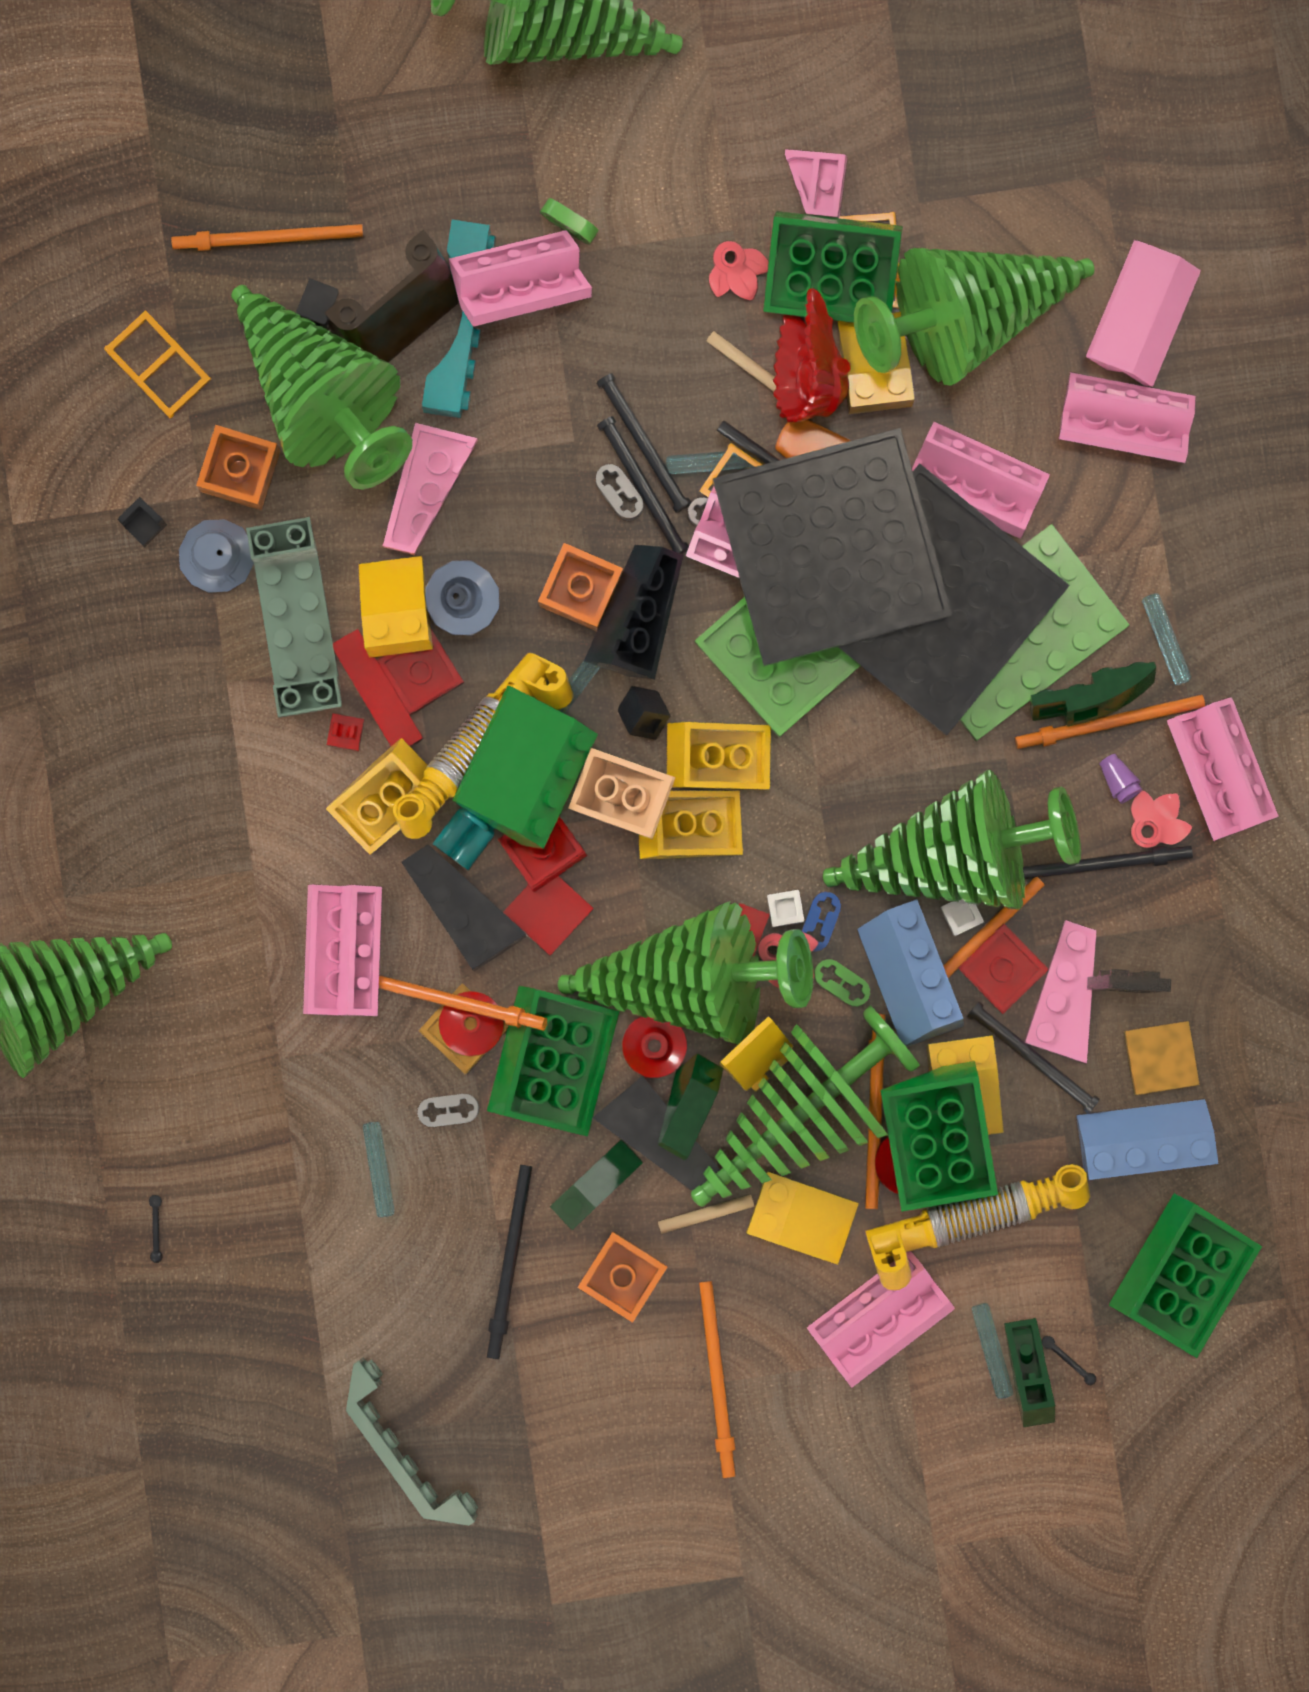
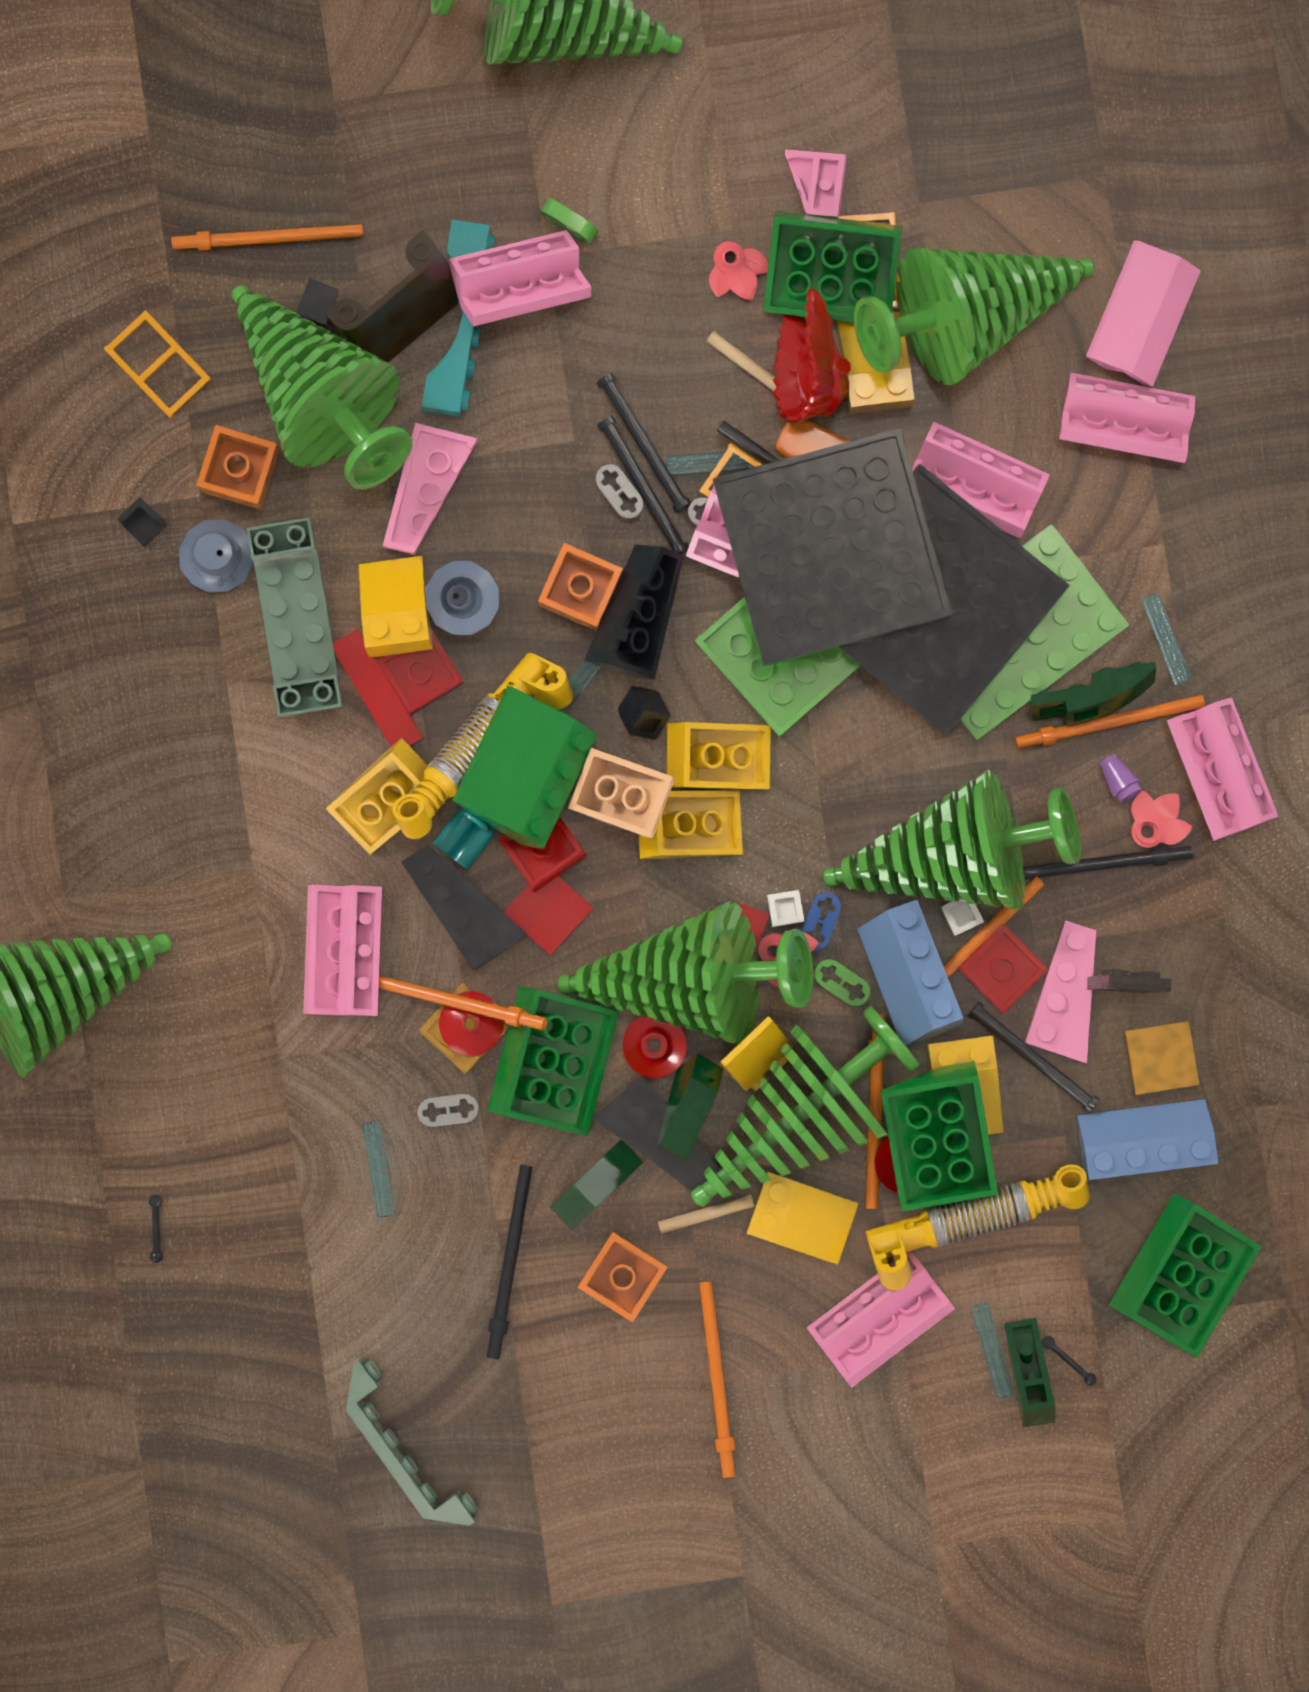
red tile [326,713,365,752] -> none

